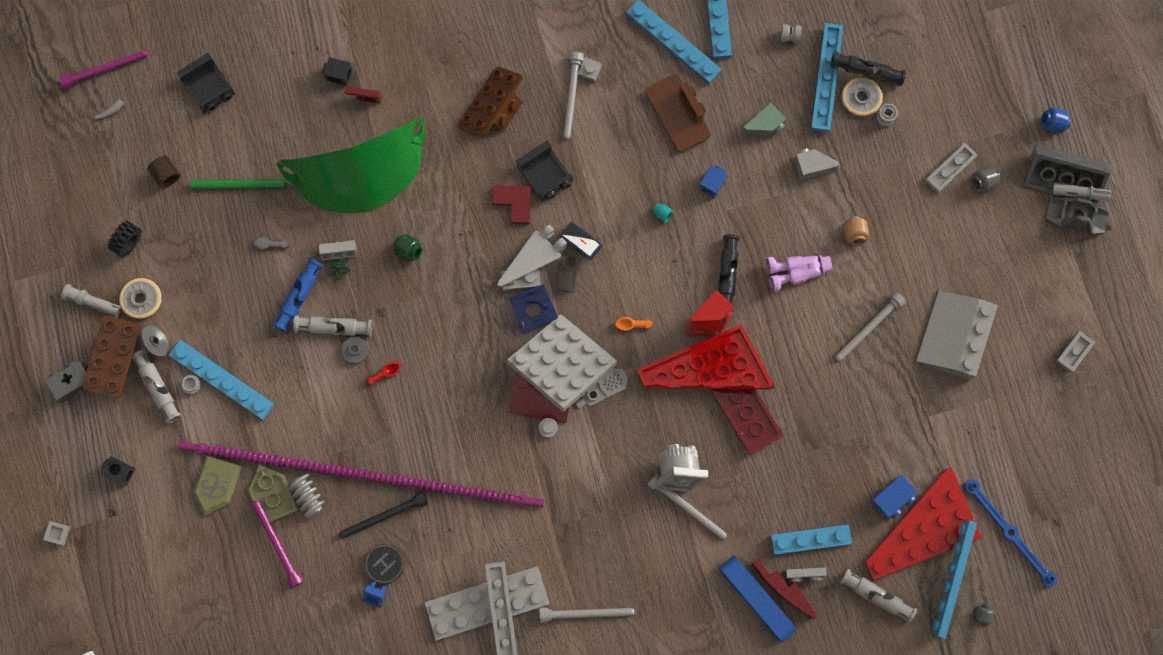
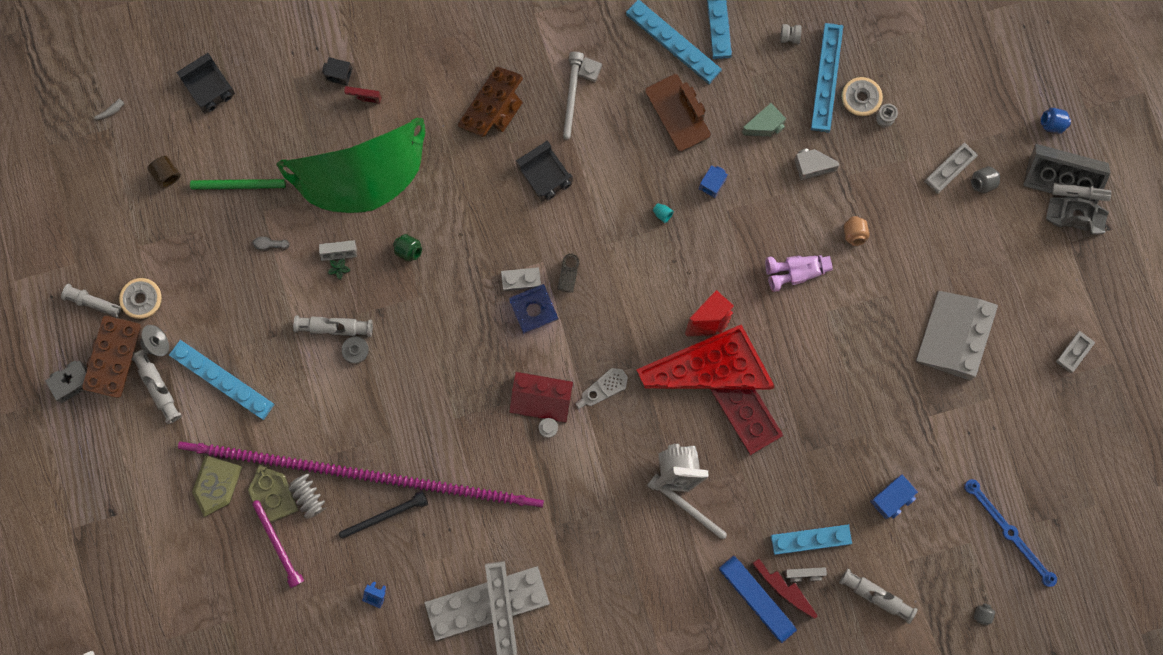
light grey plate [43,521,70,546] -> none
magenta piece [59,51,148,90] -> none
black brick [101,456,136,486] -> none
black tyre [108,220,142,258] -> none
light grey plate [181,375,201,394] -> none
blue piece [272,258,323,332] -> none
black tile [365,544,404,584] -> none
red piece [367,361,401,385] -> none
dark red tile [493,185,531,224] -> none
light grey flag [498,225,567,287] -> none
light grey plate [507,314,617,412] -> none
light grey piece [539,607,634,623] -> none
slope [559,222,603,260] -> none
orange piece [615,317,652,331] -> none
black piece [718,234,740,312] -> none
black piece [830,51,906,87] -> none
light grey piece [835,292,906,361] -> none
red wing [865,467,982,581] -> none
dark azure plate [932,520,977,639] -> none

